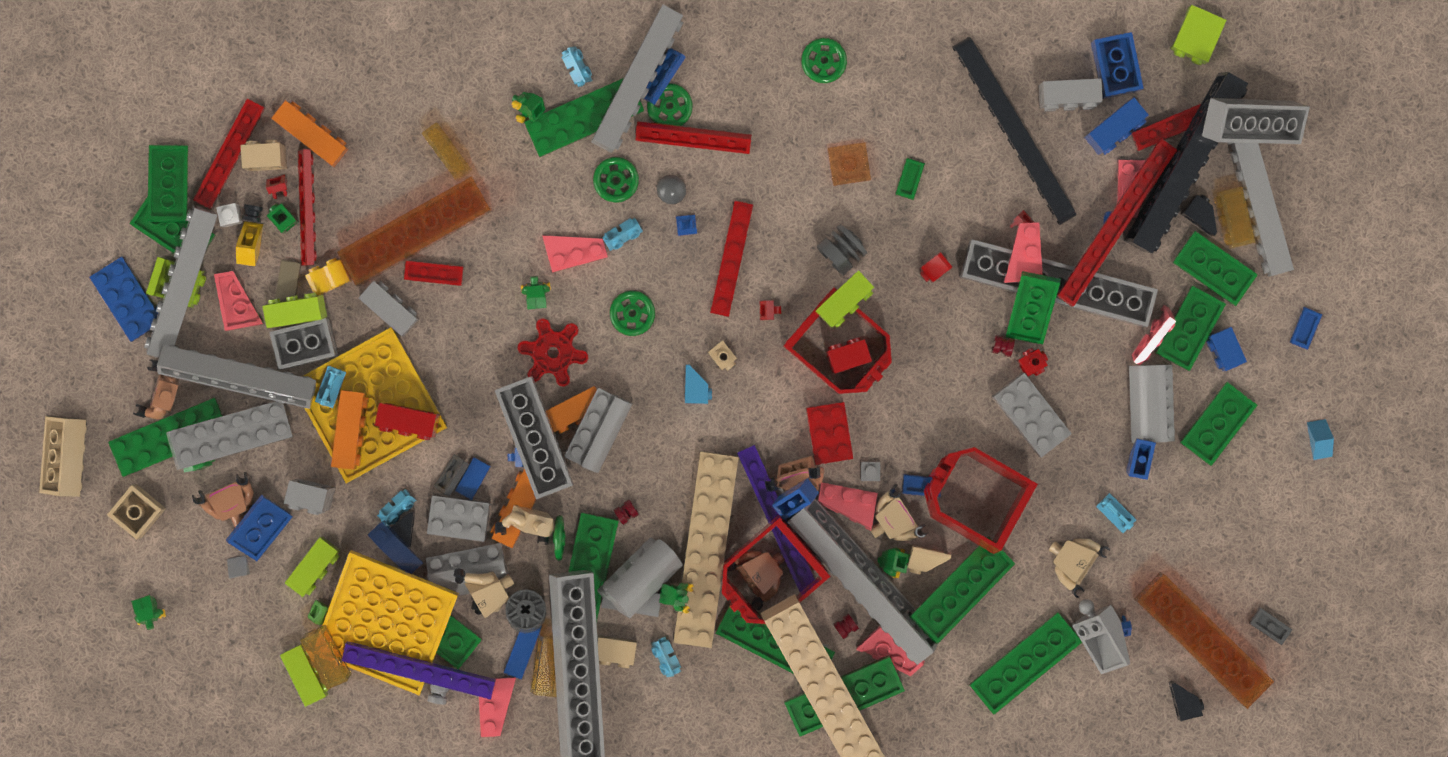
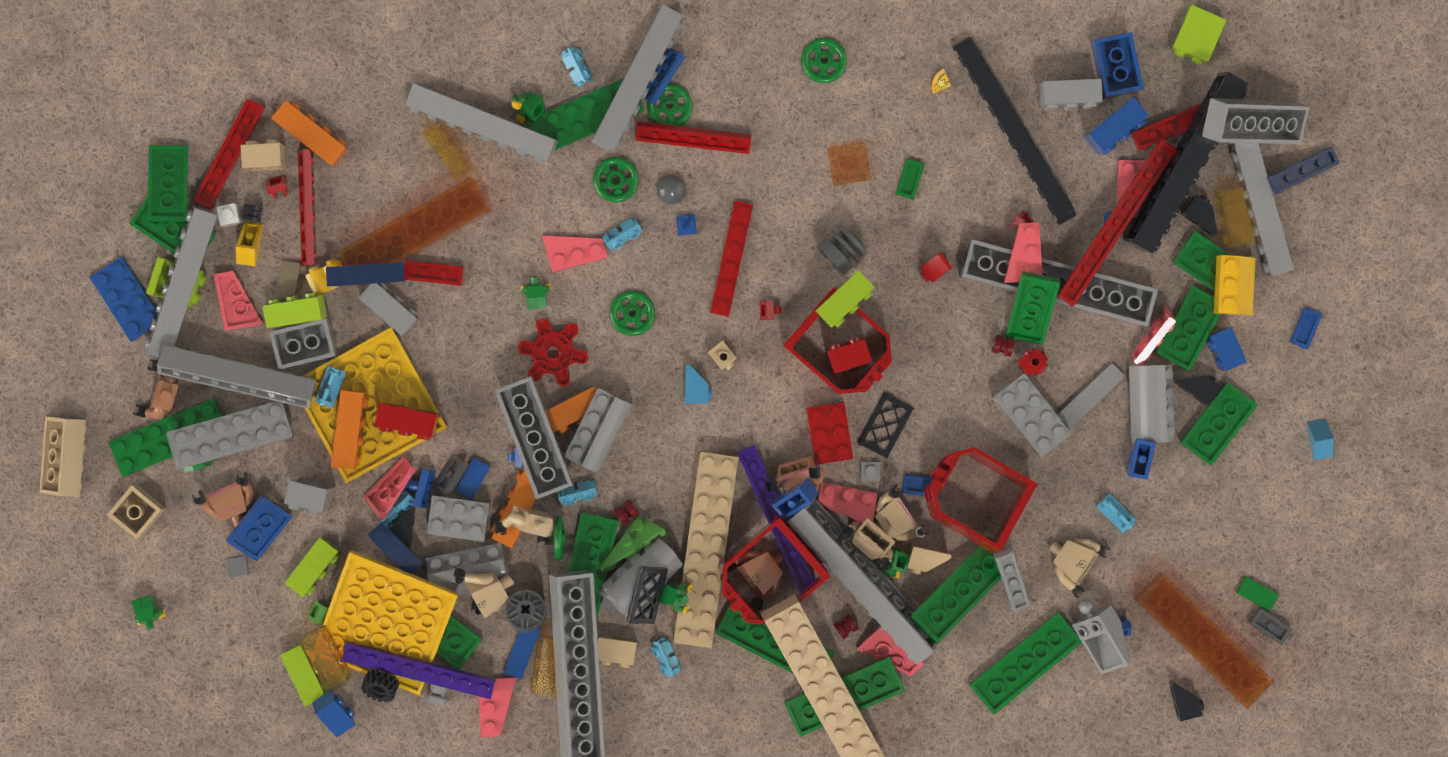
green brick [266,203,299,234] -> none
none -> blue brick [312,690,356,738]
none -> dark blue tile [326,262,405,287]
none -> black tyre [361,669,399,703]
none -> coral wing [363,456,416,520]
none -> light grey brick [405,83,558,164]
none -> blue tile [406,469,436,508]
none -> medium azure hinge [557,479,598,506]
none -> bright green wing [599,515,667,573]
none -> black window [626,566,668,624]
none -> tan torso [840,518,895,573]
none -> black window [857,392,914,458]
none -> yellow tile [932,69,951,94]
none -> light grey tile [993,547,1031,612]
none -> light grey tile [1057,363,1125,429]
none -> black slope [1174,375,1221,406]
none -> yellow slope [1214,255,1256,316]
none -> green tile [1236,576,1279,612]
none -> dark blue tile [1267,146,1340,195]

